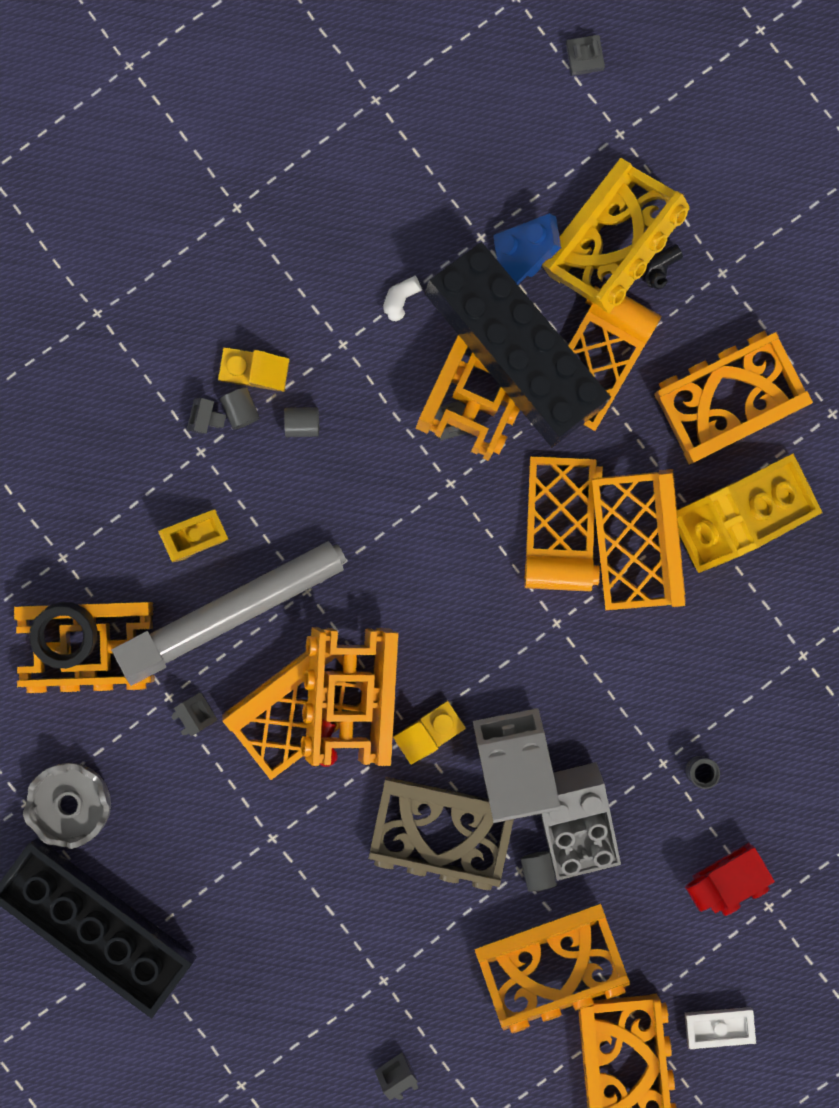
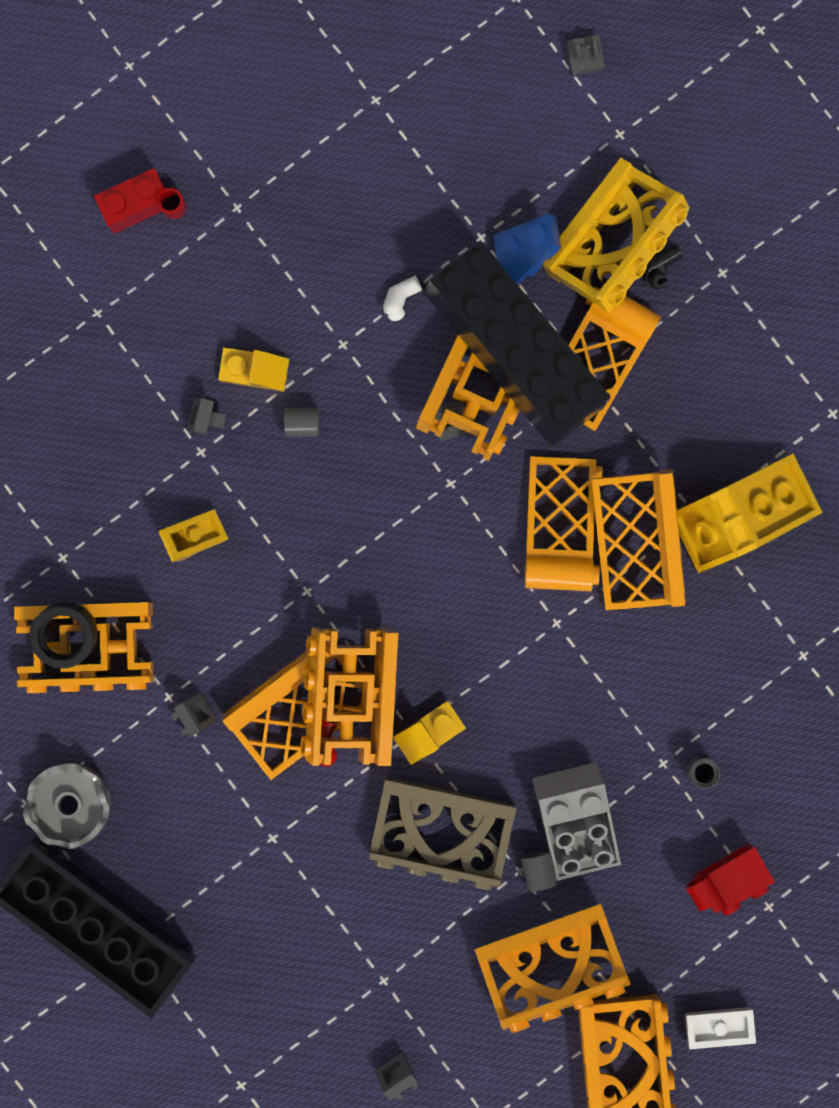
light grey brick [111,541,346,686] -> none
dark grey beam [220,387,260,430] -> none
light grey slope [473,708,561,823] -> none
light orange fence [654,331,813,465] -> none
none -> red hinge [94,168,187,234]

